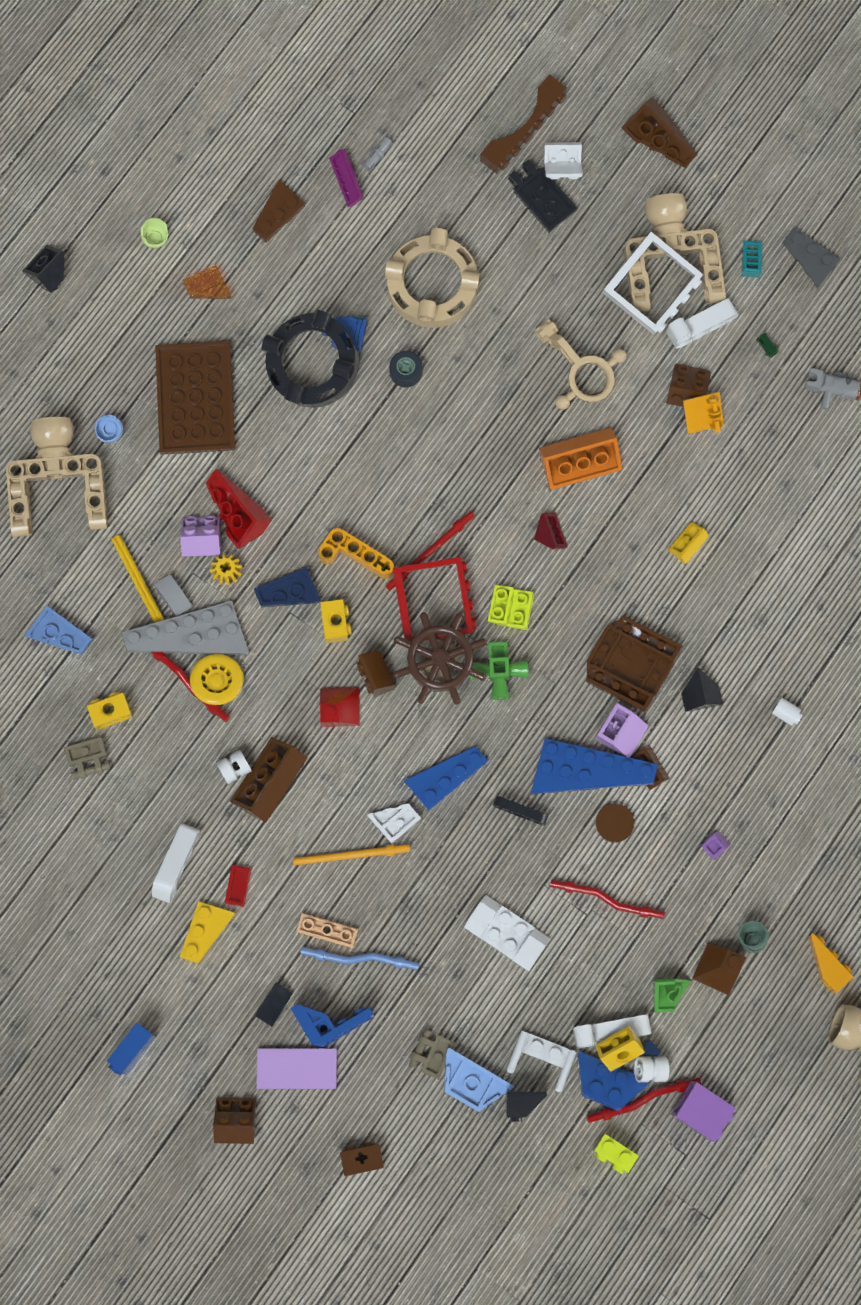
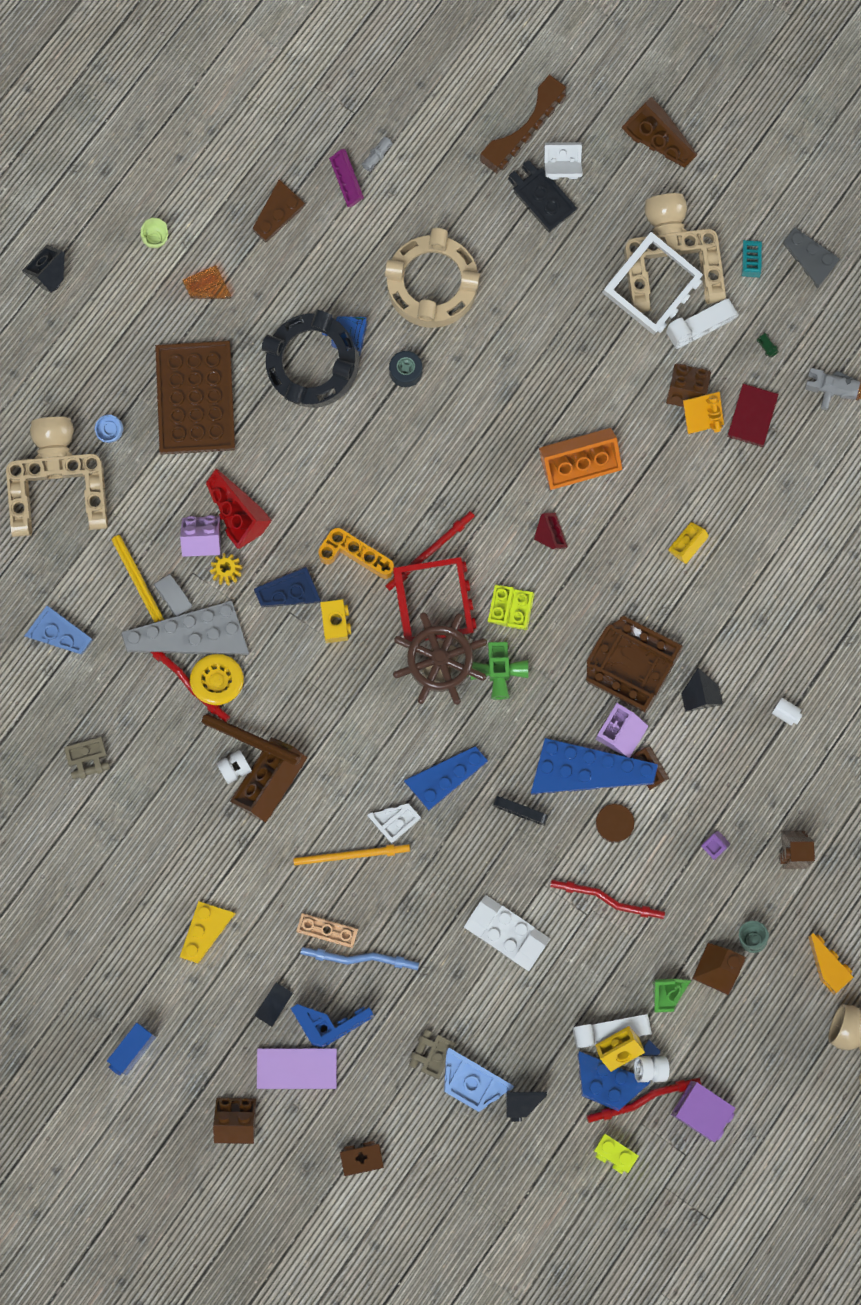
yellow brick [87,692,133,731] -> none
white beam [152,823,200,904] -> none
red tile [225,865,251,907] -> none
red slope [320,688,360,727] -> none
reddish brown slope [356,651,395,698] -> none
white plate [507,1031,577,1092] -> none
tan piece [534,319,627,410] -> none
none -> reddish brown axle [201,714,301,765]
none -> dark red tile [727,384,779,447]
none -> reddish brown wedge [779,830,815,869]

